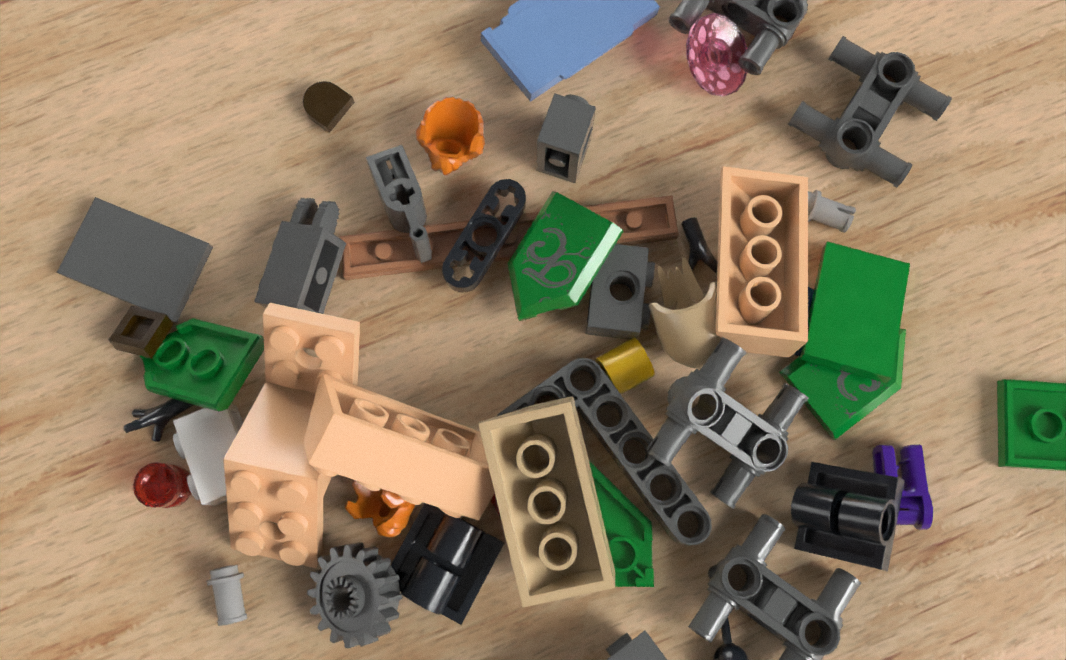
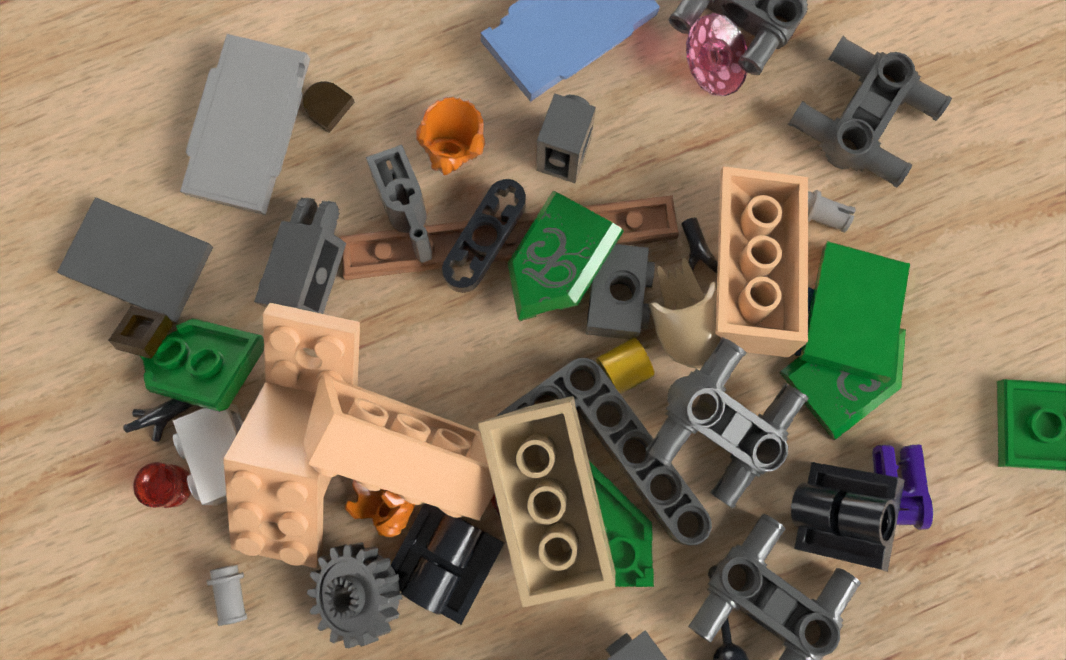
none -> light grey piece [180,34,310,215]

